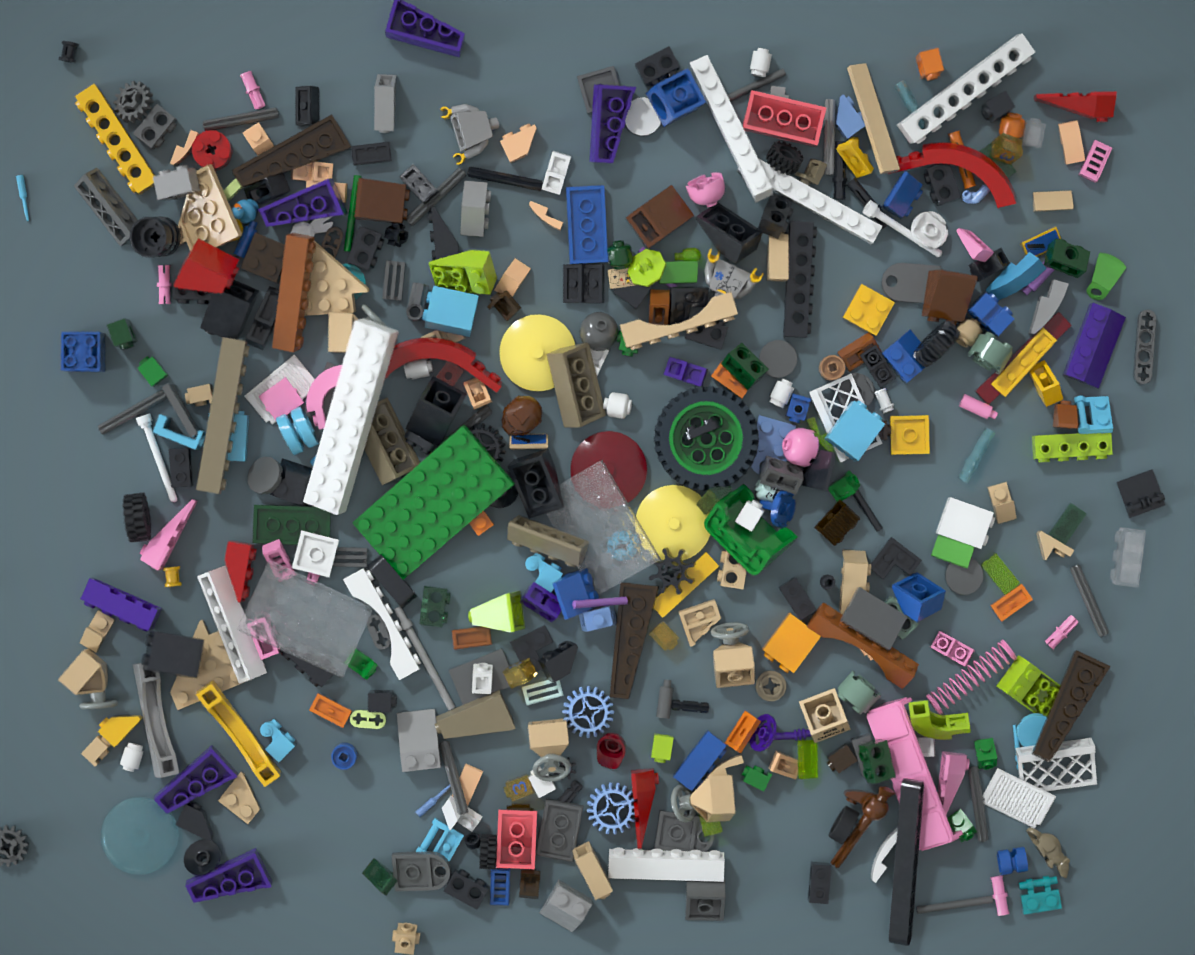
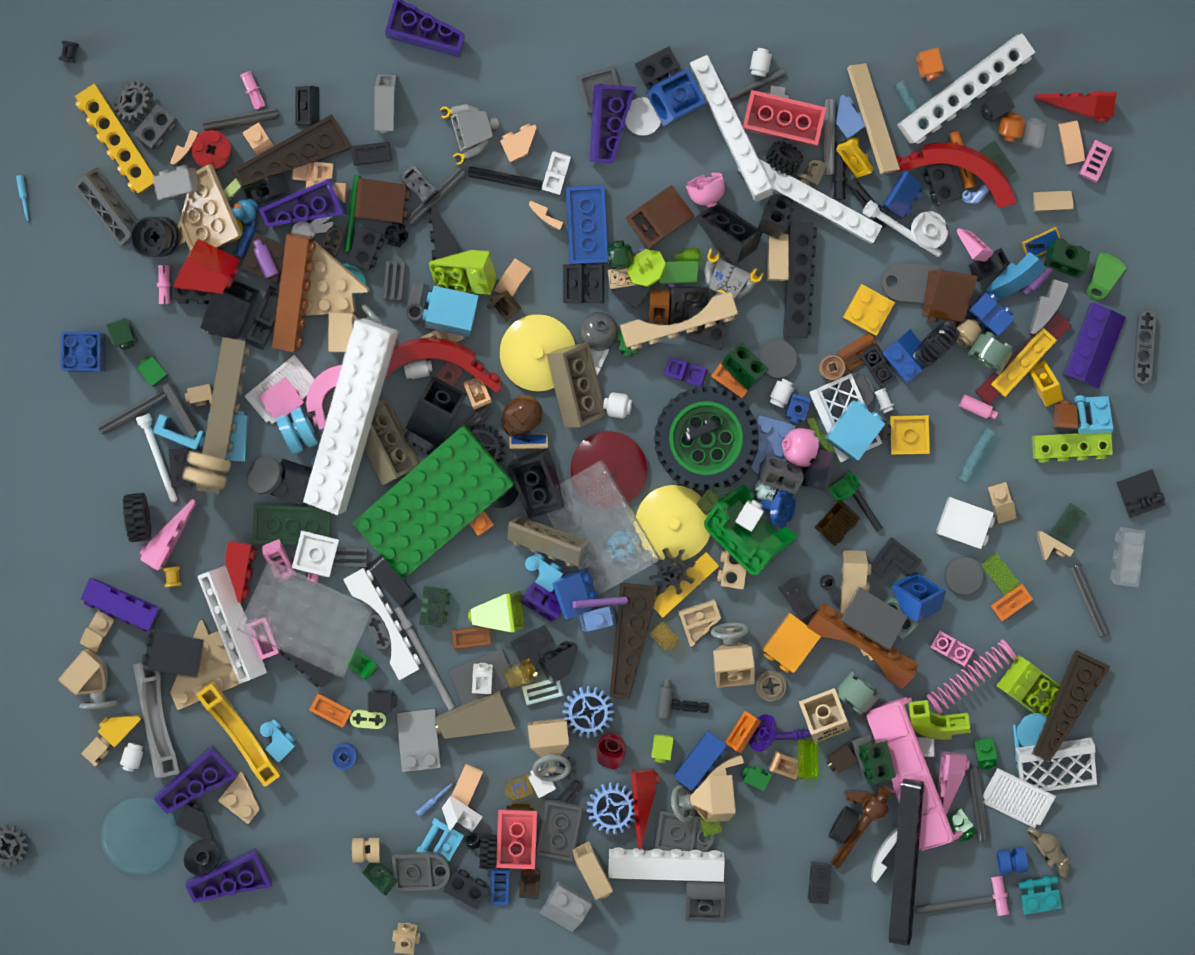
dark grey axle [439,741,468,815] -> none
light grey brick [460,181,491,237] -> none
bright green slope [931,535,975,568] -> none
clear yellow brick [992,133,1023,164] -> none
bright pink axle [1045,615,1079,650] -> none
none -> tan wheel [183,451,231,488]
none -> medium lavender cylinder [254,239,279,278]
none -> tan wheel [352,838,380,863]

